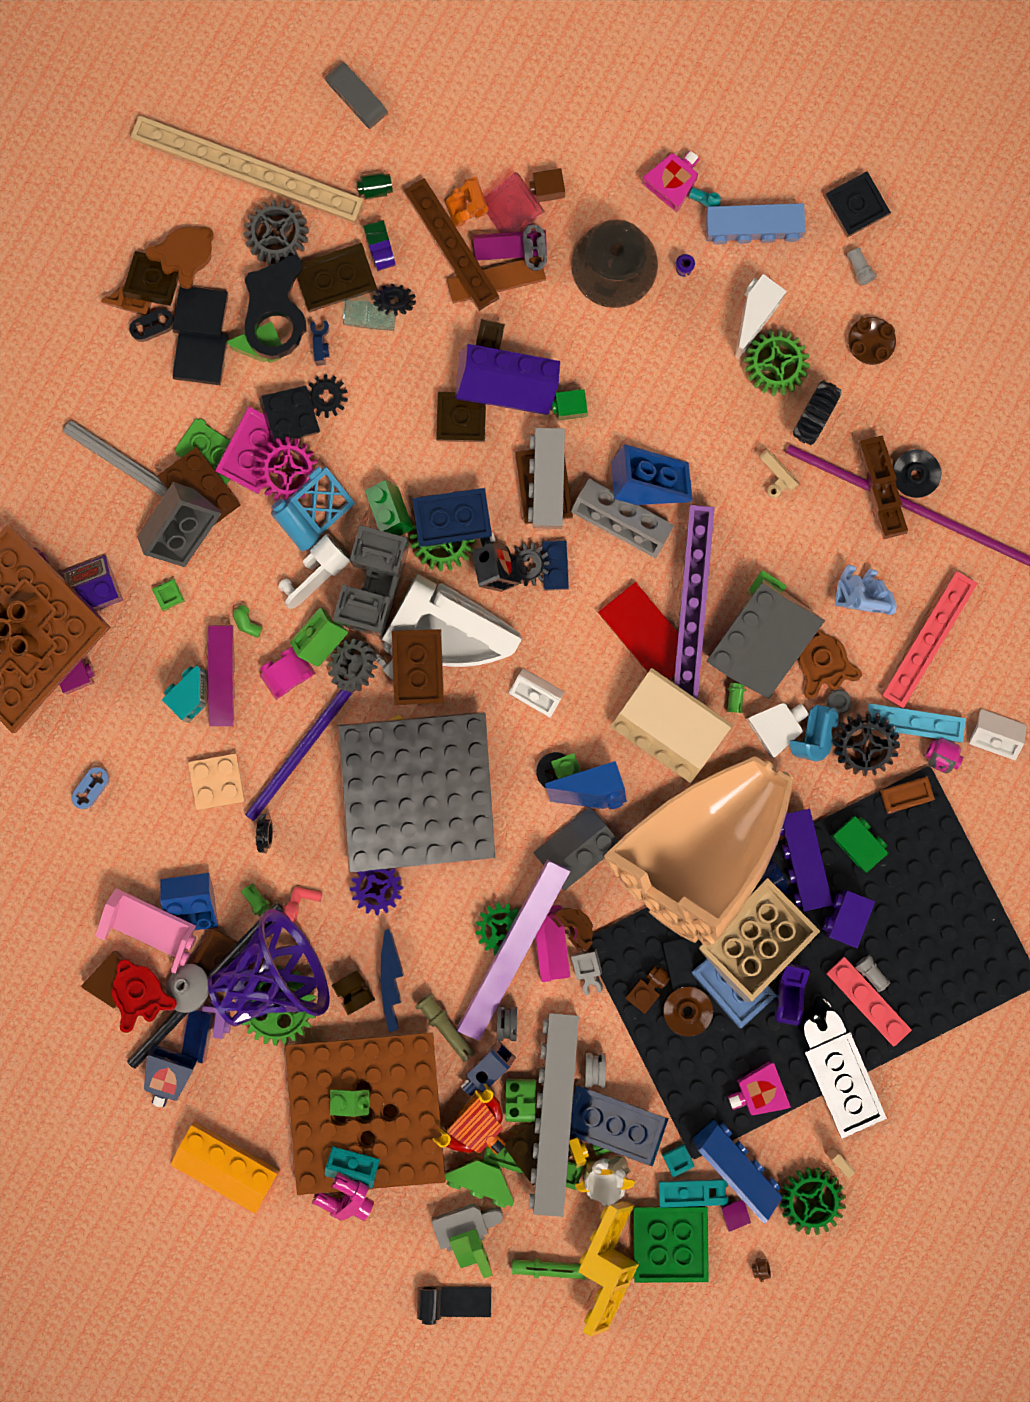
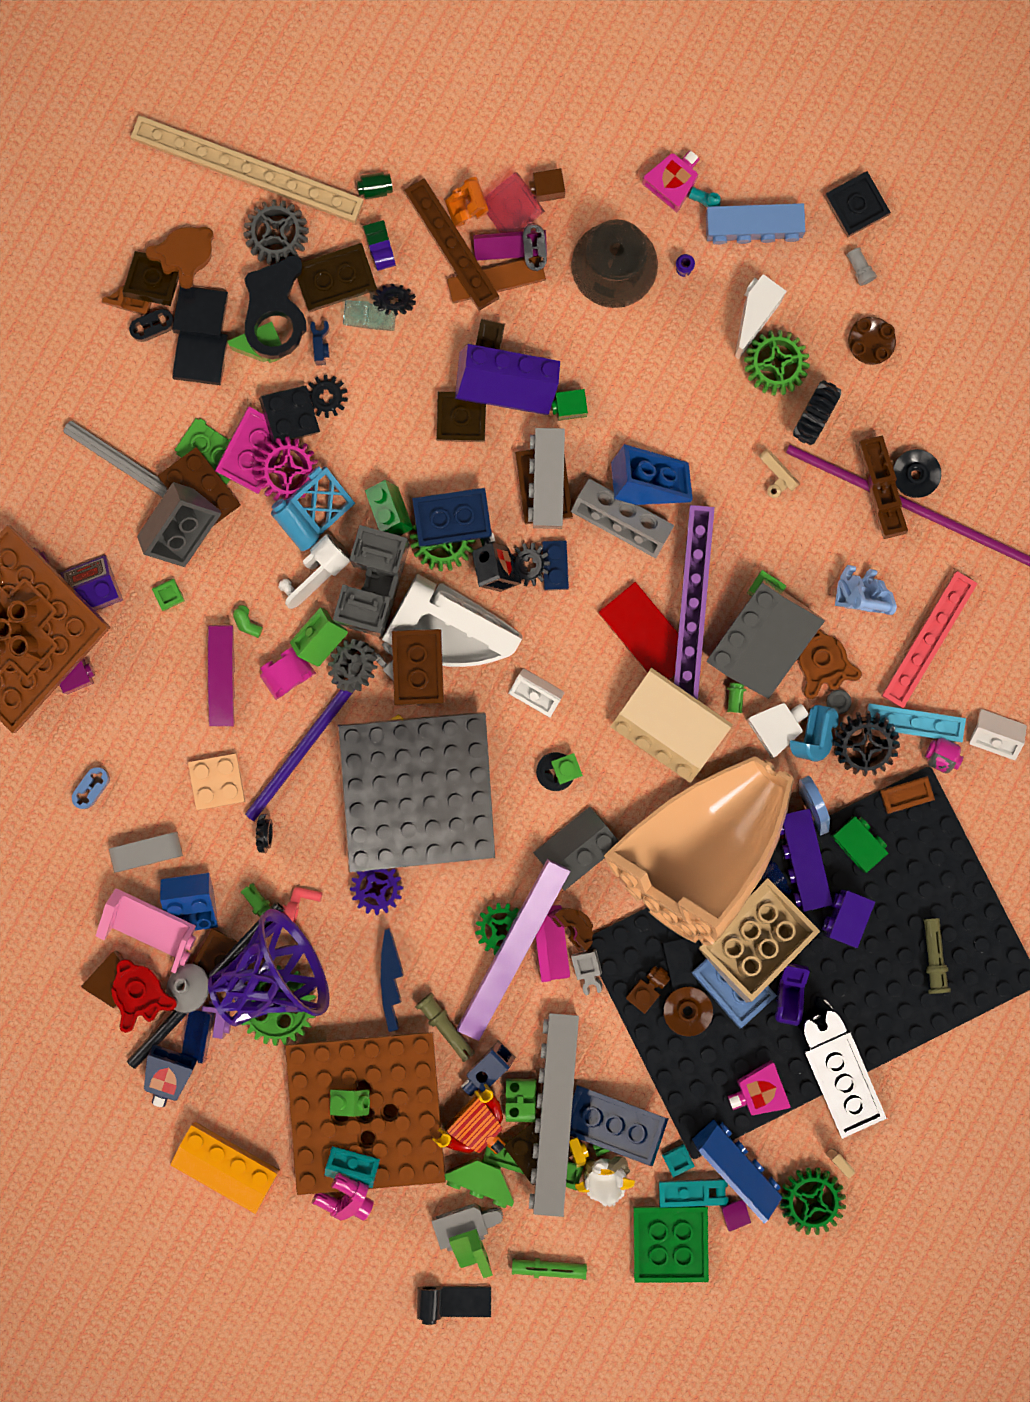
teal slope [161,665,207,723] -> none
dark grey beam [324,61,388,129] -> none
dark brown wheel [331,970,376,1015] -> none
dark grey wheel [497,1006,517,1041] -> none
blue slope [545,761,627,809] -> none
yellow bracket [578,1201,639,1337] -> none
light grey wheel [585,1053,606,1088] -> none
reddish brown plate [752,1257,771,1282] -> none
coral plate [826,957,912,1047] -> none
light grey pin [854,954,890,992] -> none
none -> light grey beam [109,832,183,873]
none -> medium blue tile [799,776,830,836]
none -> olive pin [924,918,951,994]

